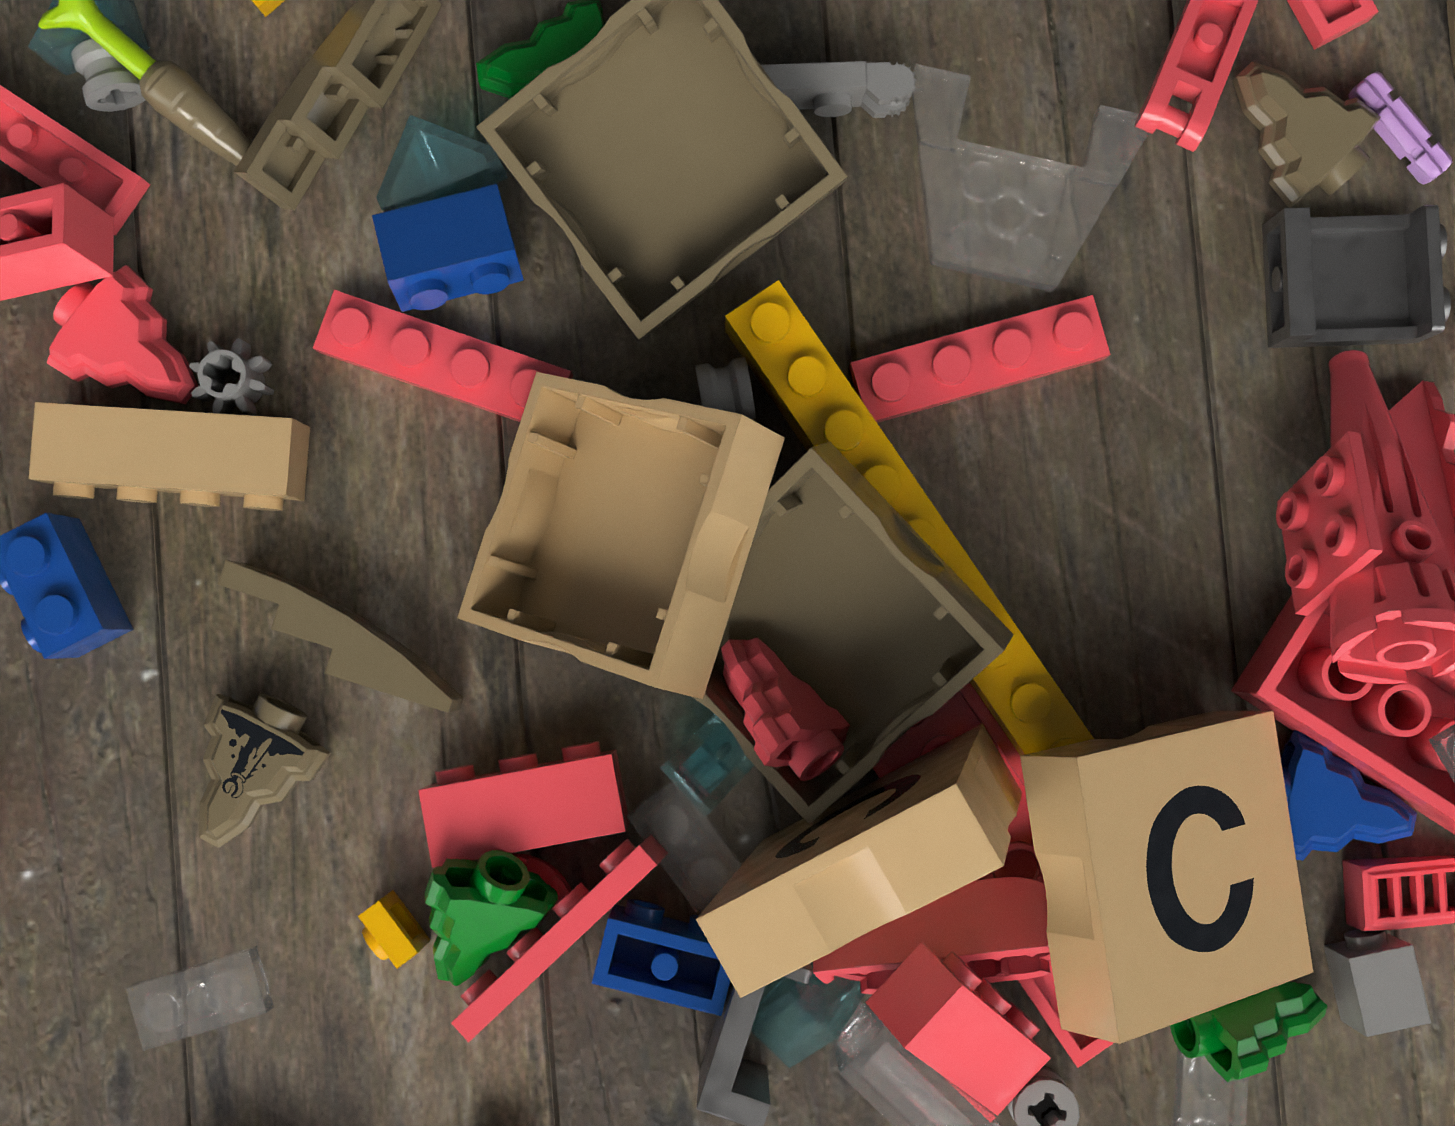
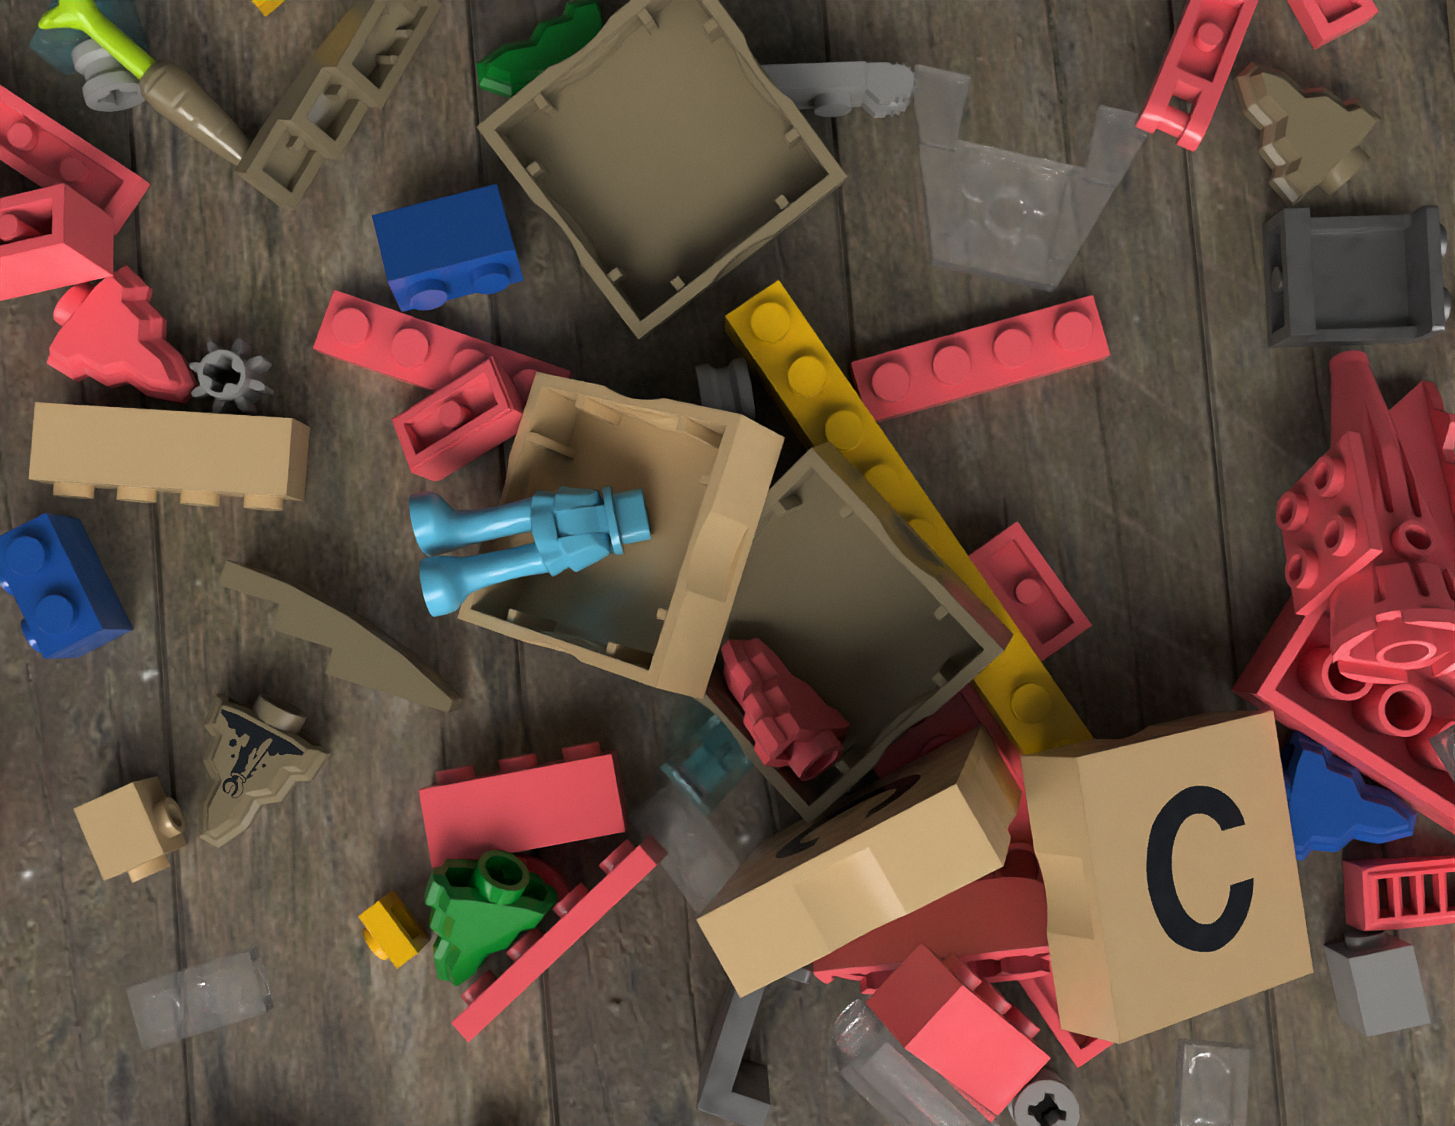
clear light blue slope [376,115,508,212] -> none
blue brick [592,899,730,1016] -> none
clear light blue slope [751,962,865,1068] -> none
green rock [1170,981,1328,1082] -> none
lavender axle [1348,71,1453,185] -> none
none -> tan brick [73,776,187,883]
none -> coral slope [391,356,526,481]
none -> medium azure piece [409,486,652,617]
none -> coral plate [968,521,1092,662]

